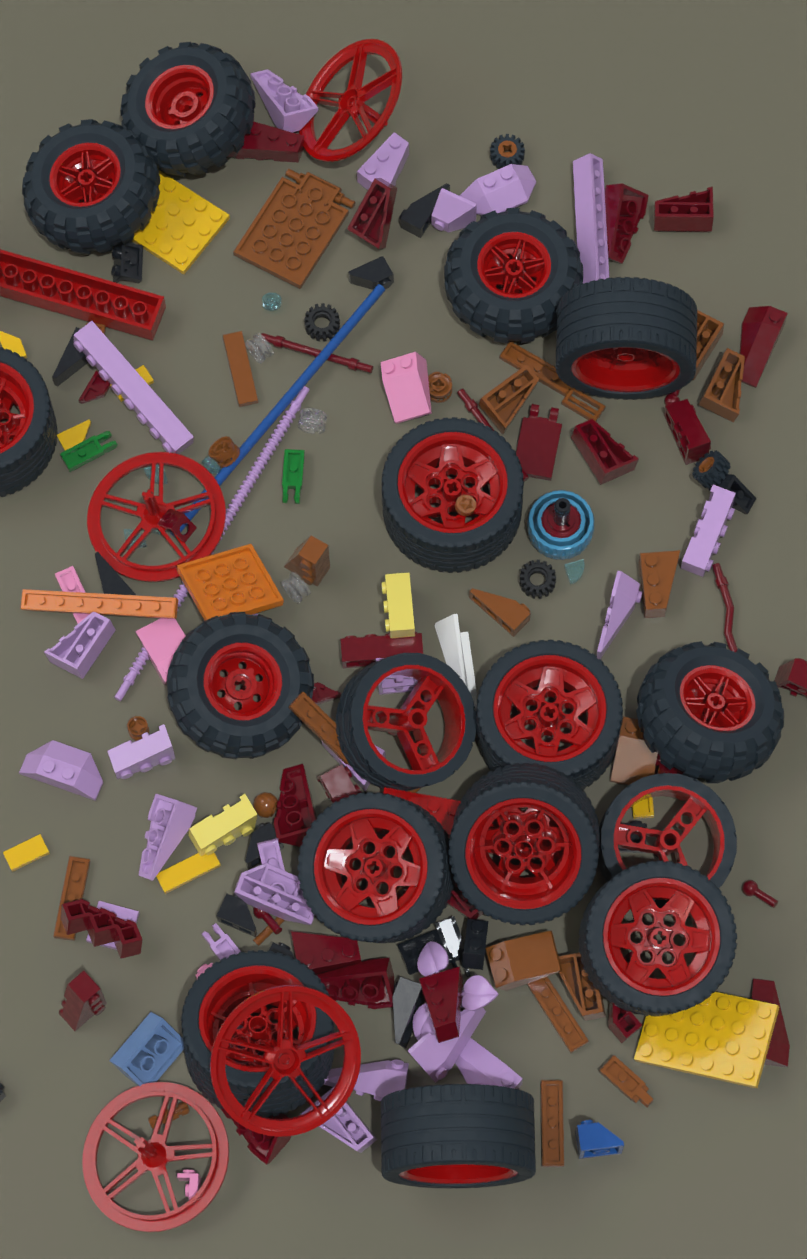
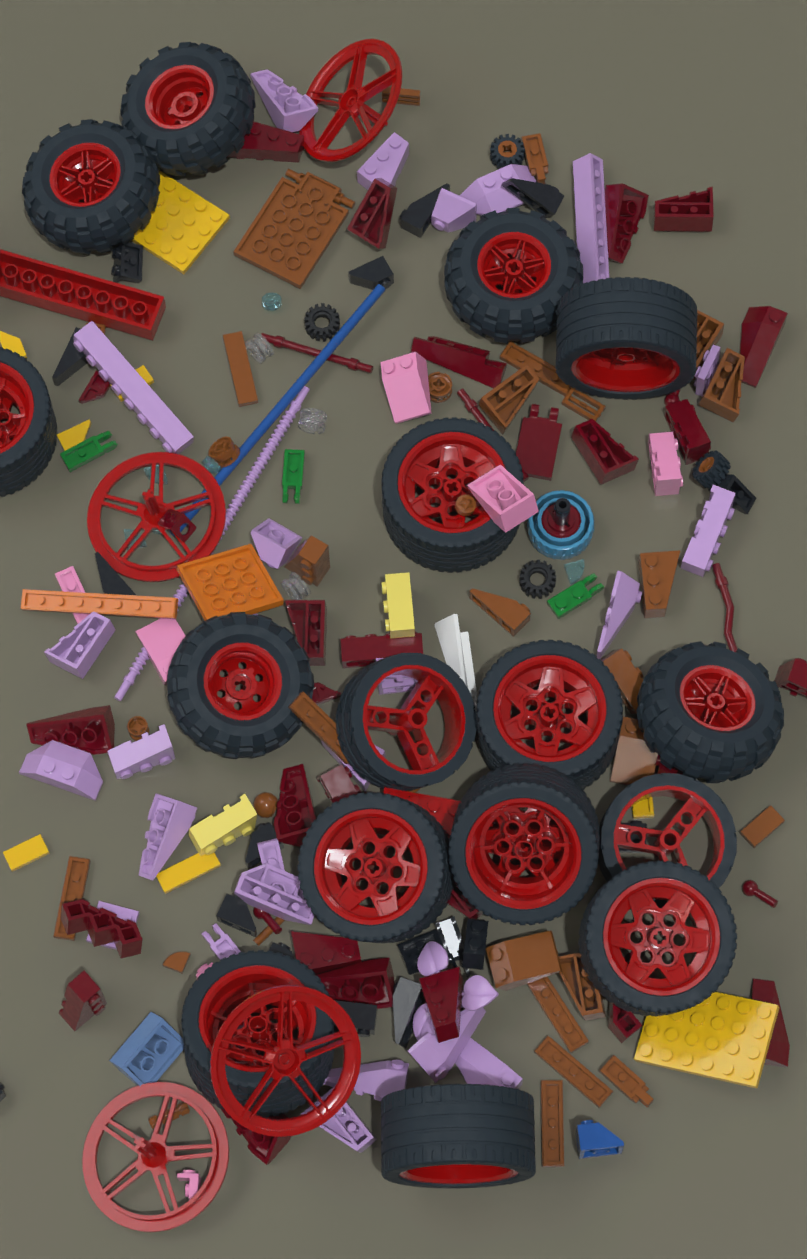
none -> dark red wedge [26,705,115,755]
none -> dark orange tile [163,952,191,974]
none -> lavender slope [251,518,302,569]
none -> dark red wedge [285,600,327,666]
none -> black brick [334,1000,378,1037]
none -> dark orange tile [382,87,420,106]
none -> dark red wedge [411,336,507,388]
none -> bright pink slope [467,465,539,533]
none -> black slope [501,178,564,219]
none -> dark orange hinge [521,133,548,184]
none -> dark orange tile [534,1036,613,1108]
none -> green hinge [547,573,604,619]
none -> dark orange wedge [601,648,644,714]
none -> bright pink wedge [648,432,683,496]
none -> lavender plate [694,344,720,397]
none -> dark orange tile [740,805,785,848]

